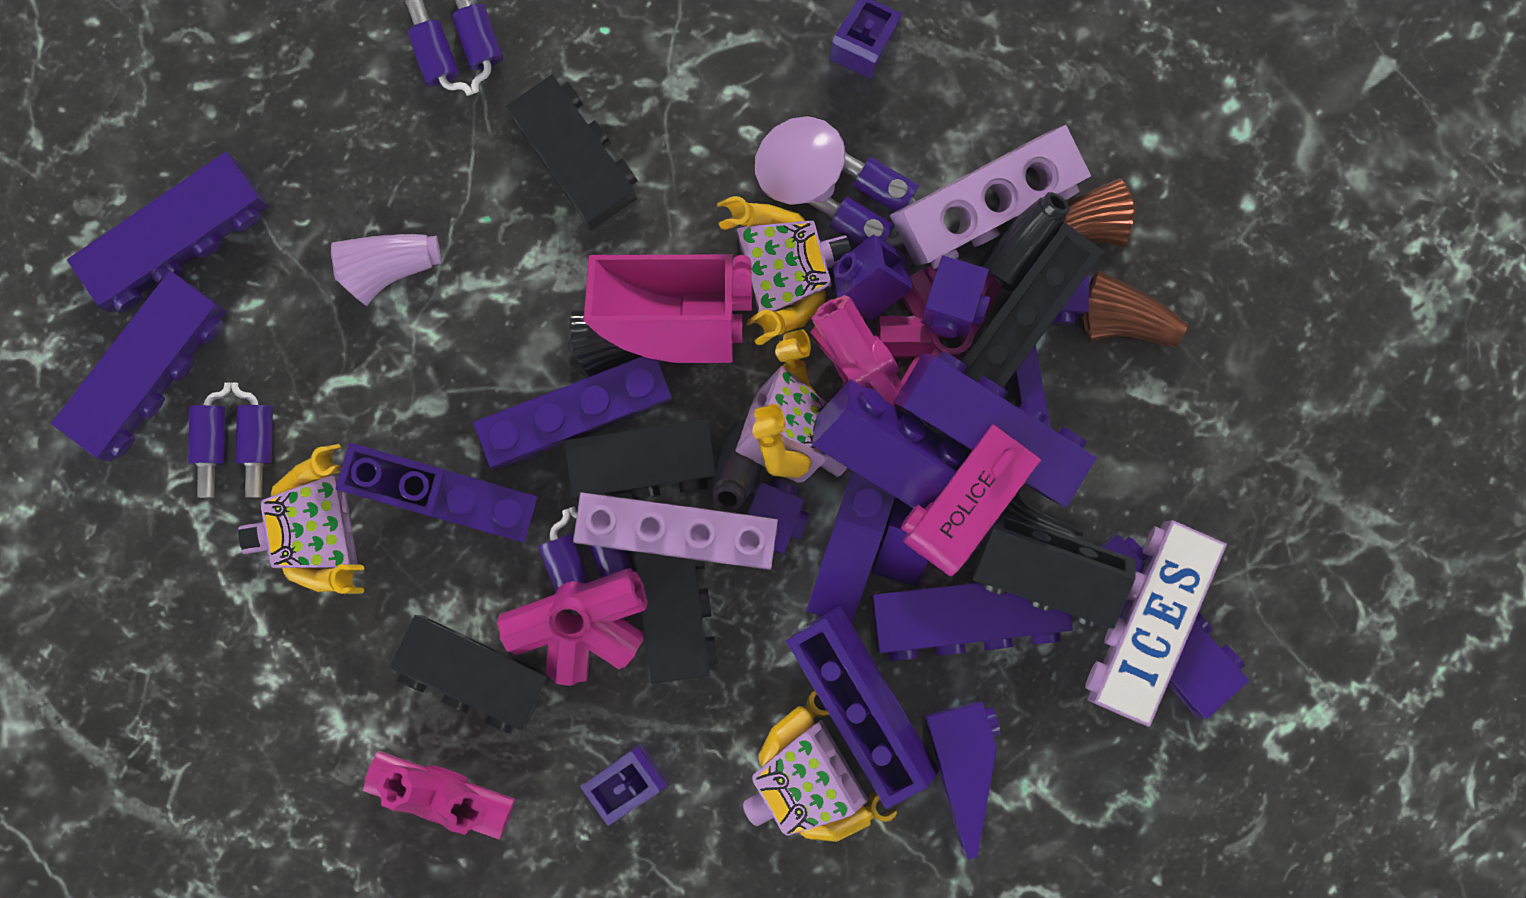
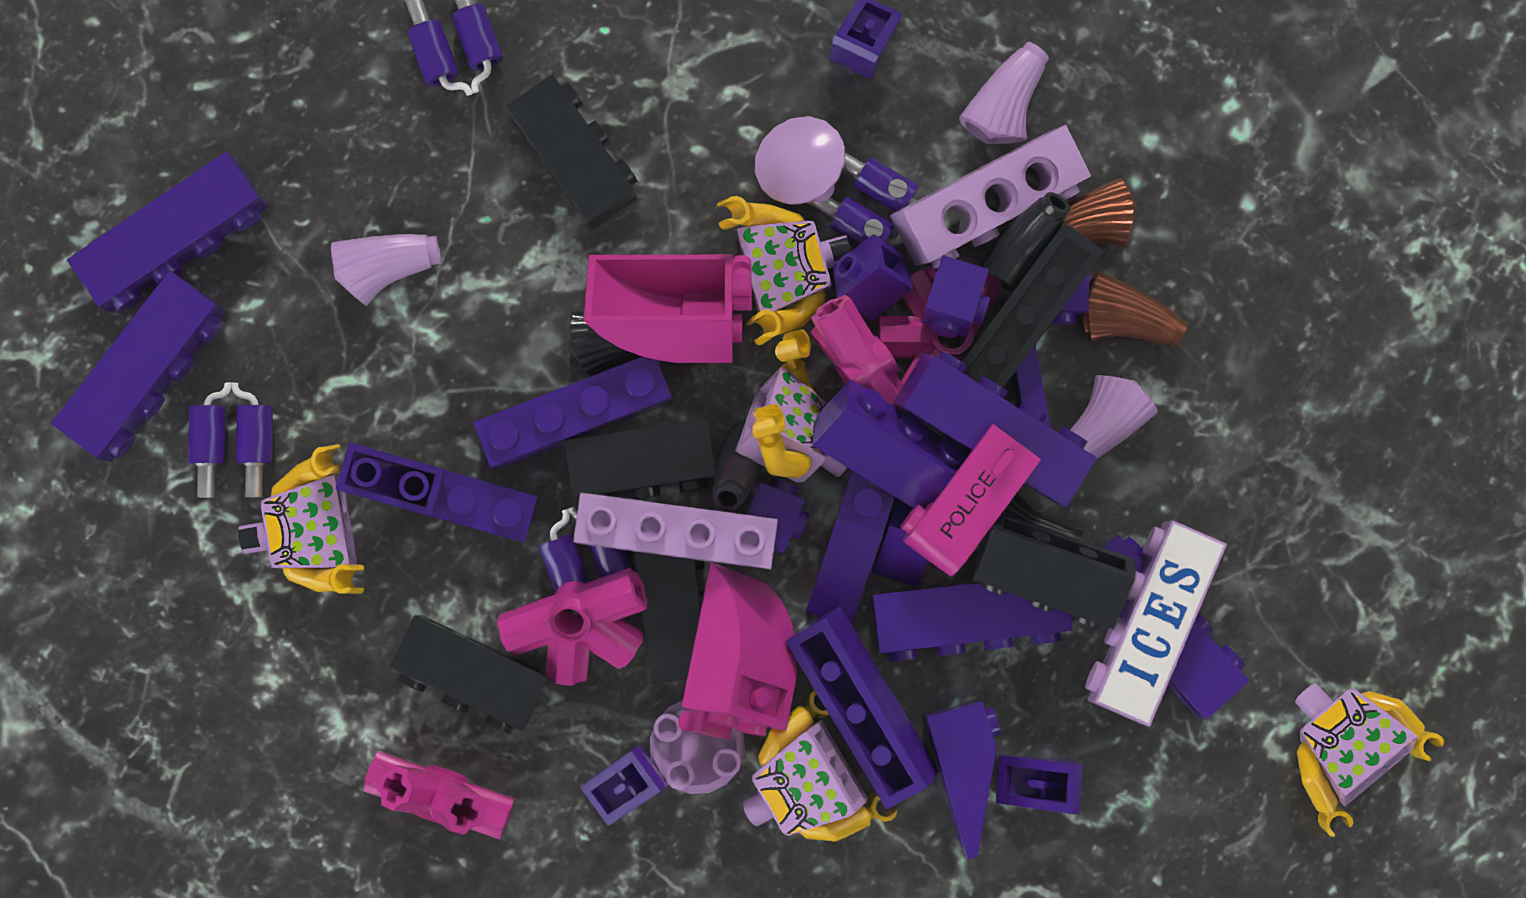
none -> lavender dish [650,700,745,794]
none -> dark pink piece [678,562,797,740]
none -> lavender piece [959,42,1049,144]
none -> dark purple slope [996,755,1083,814]
none -> lavender piece [1070,375,1158,459]
none -> torso [1295,683,1444,837]

